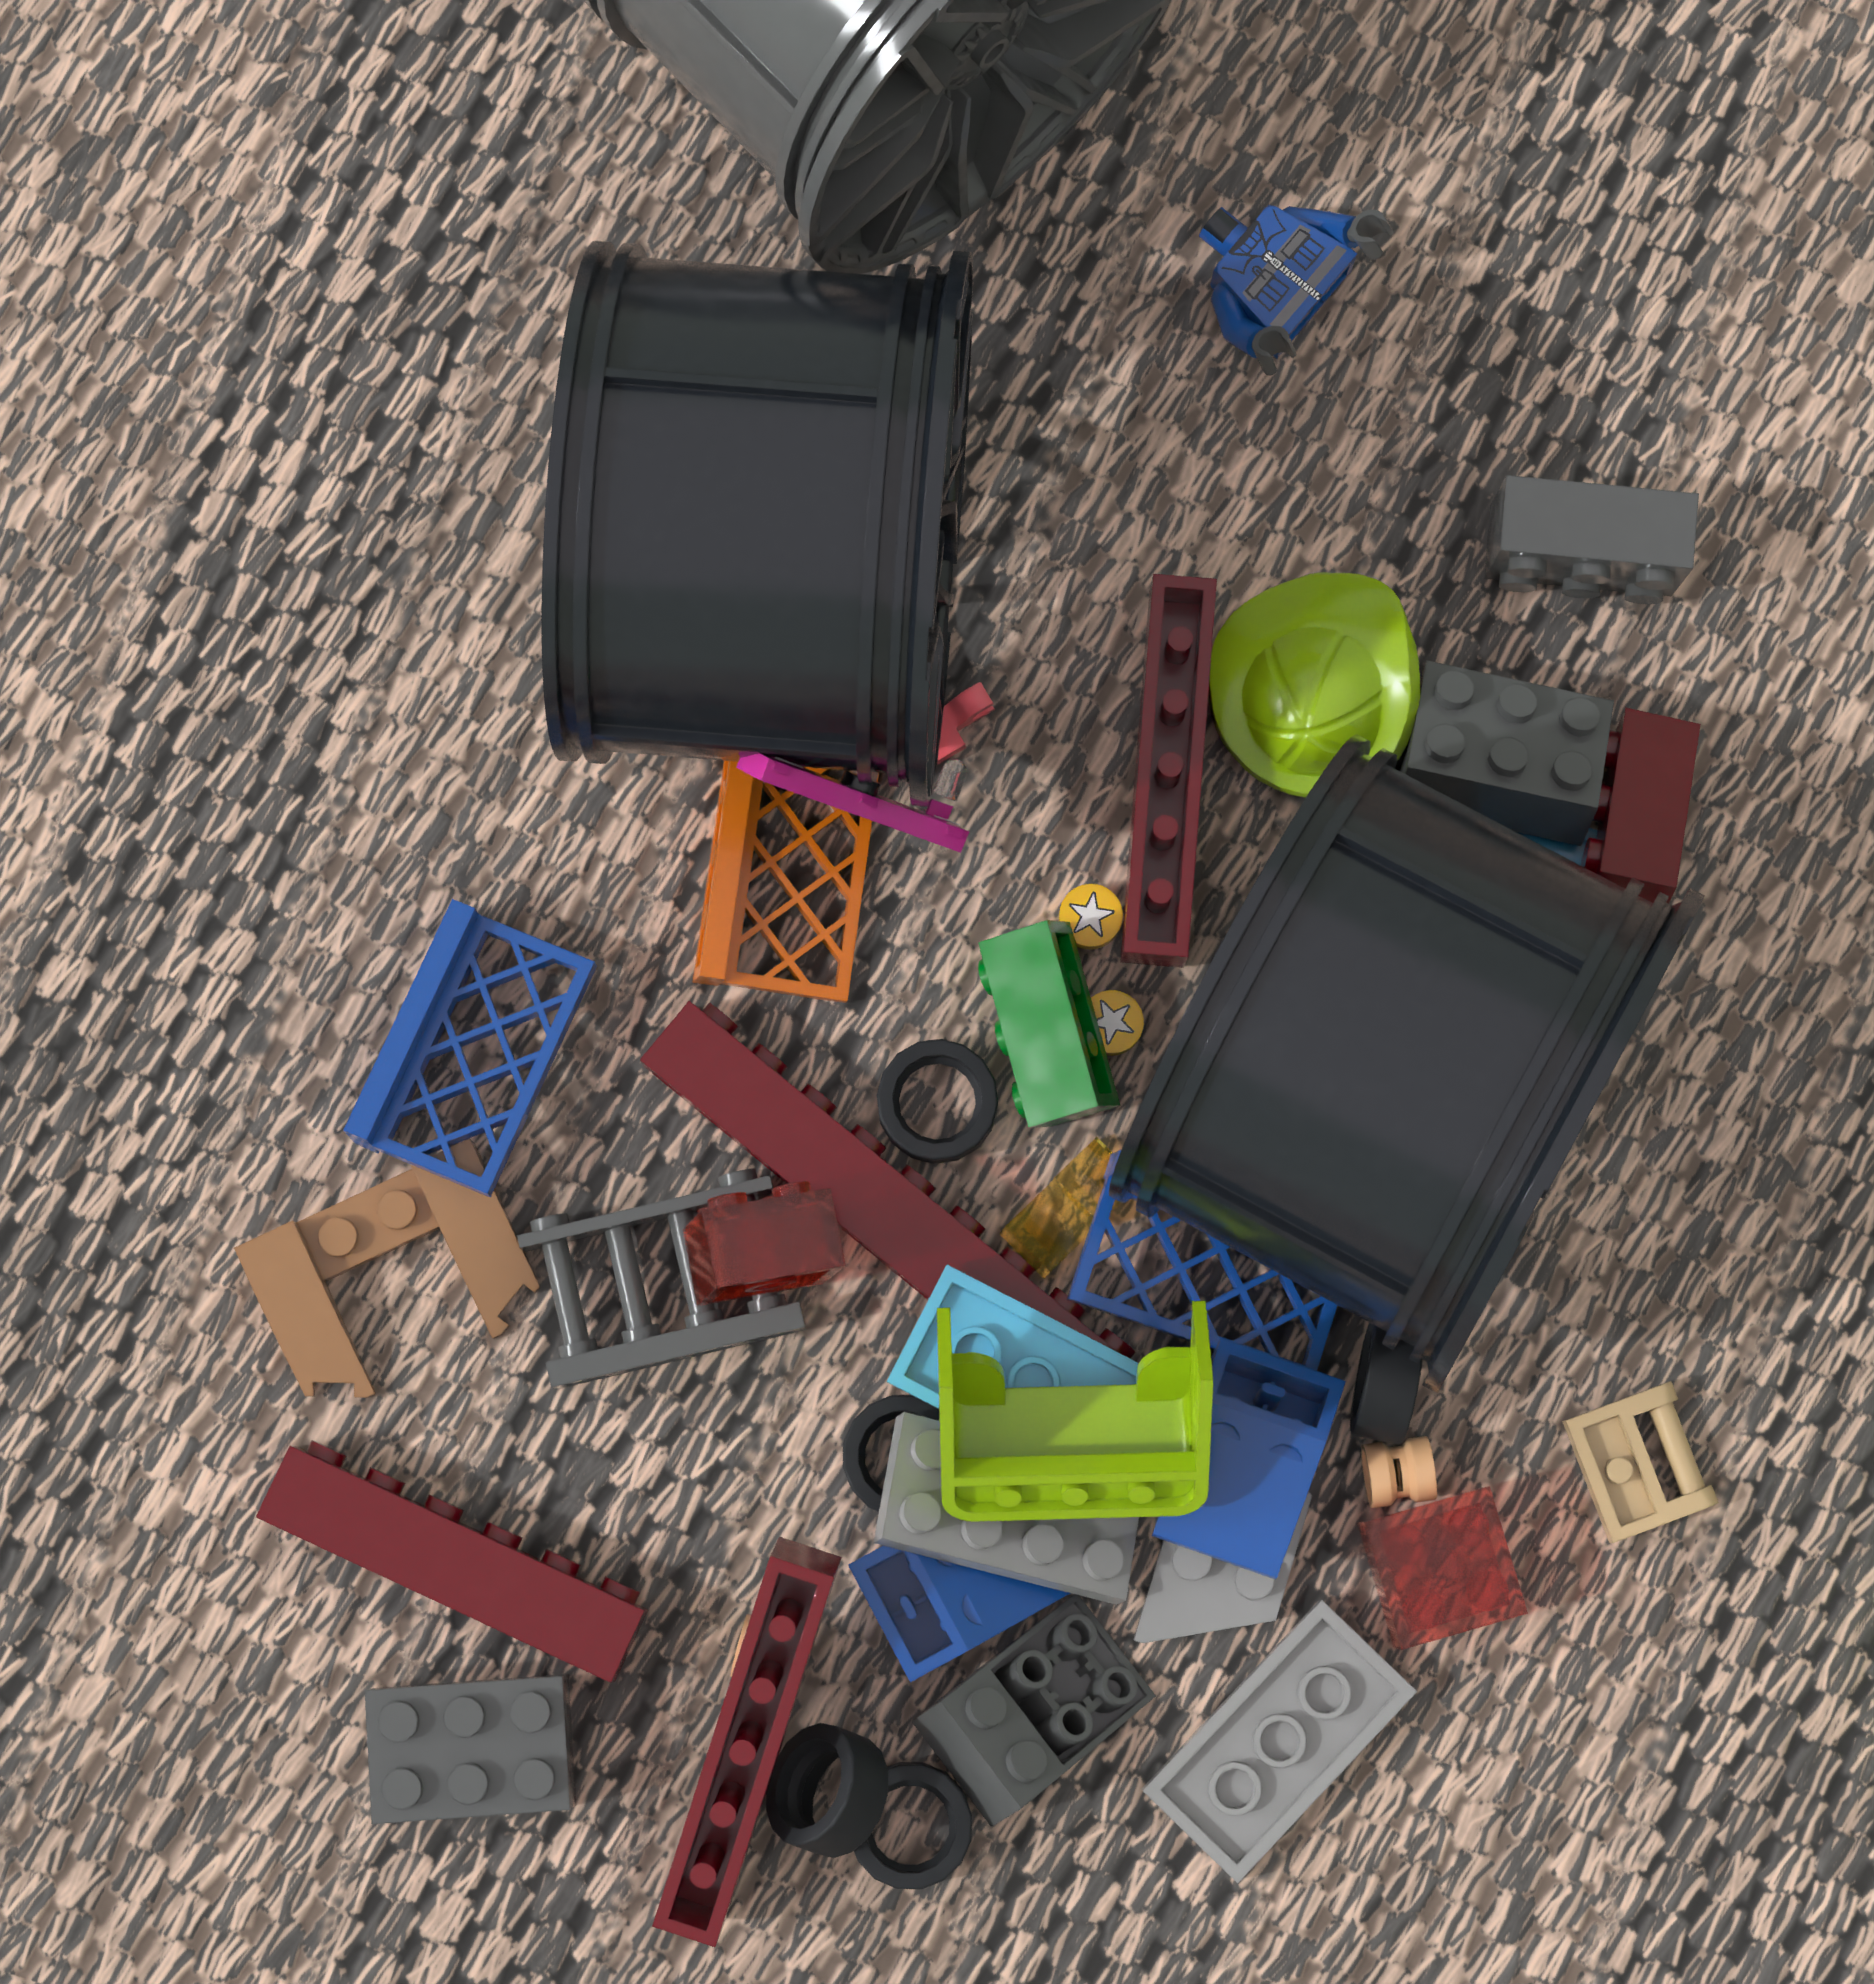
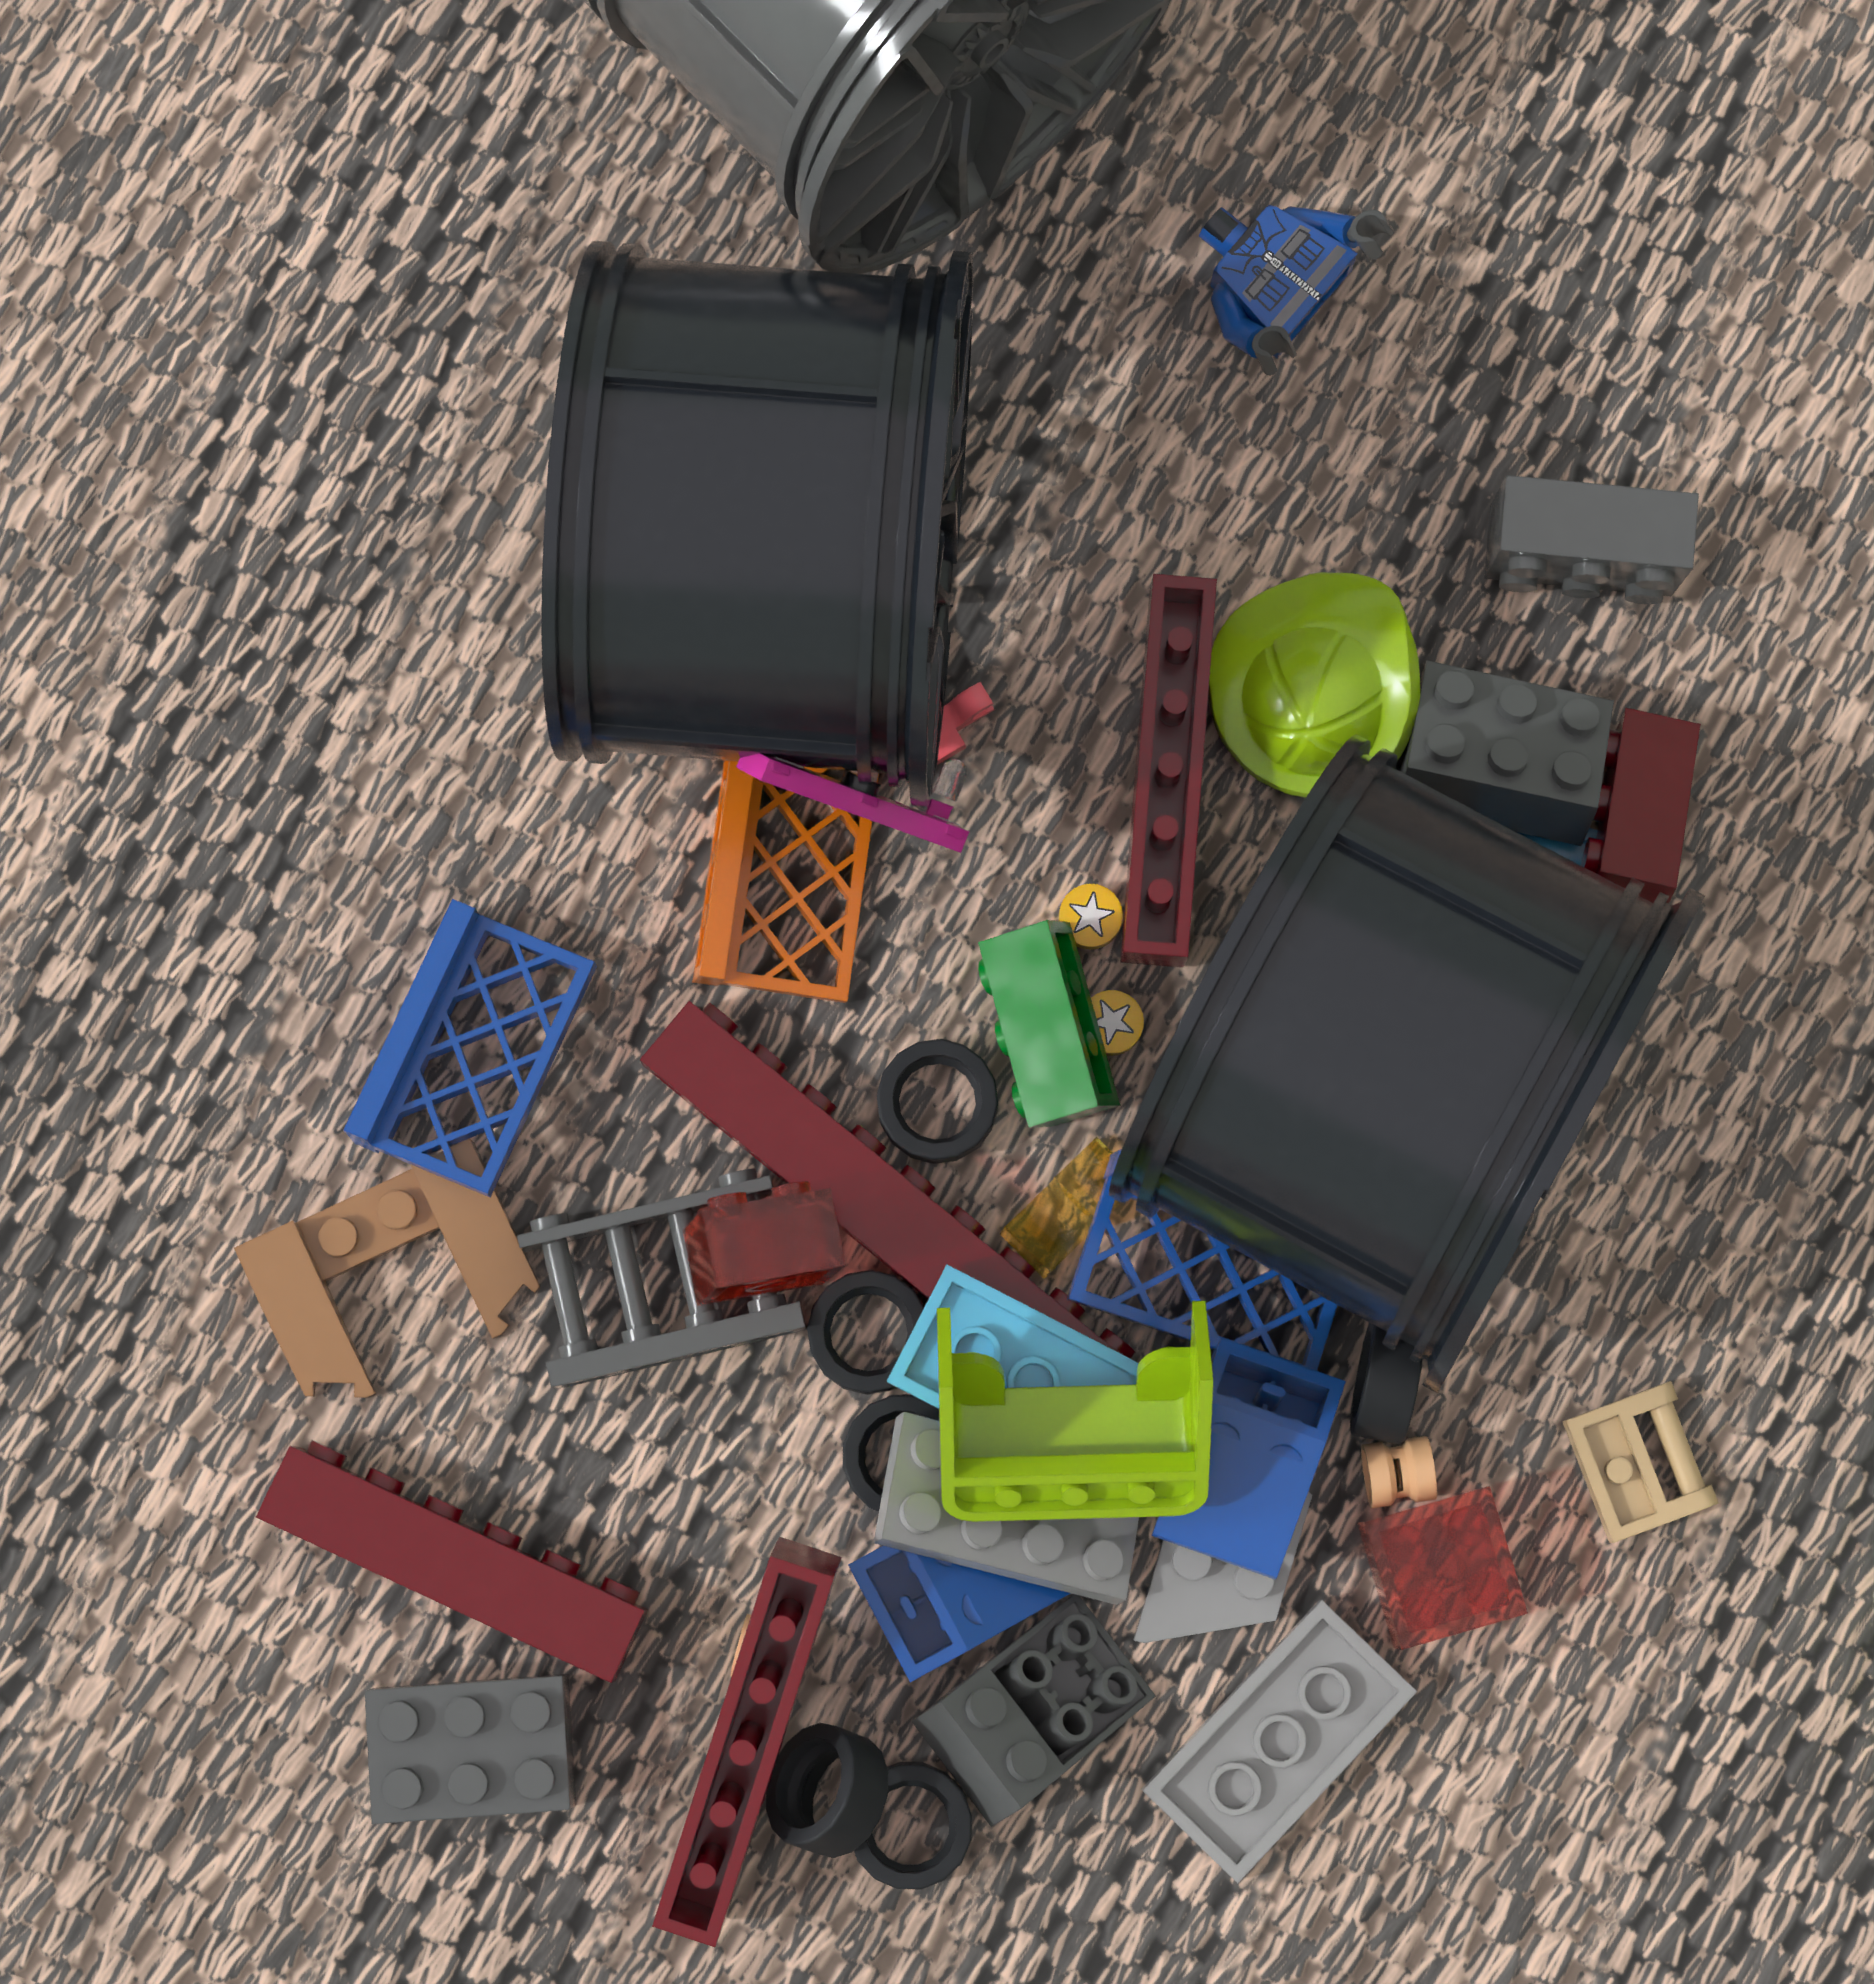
none -> black tyre [807,1270,924,1395]

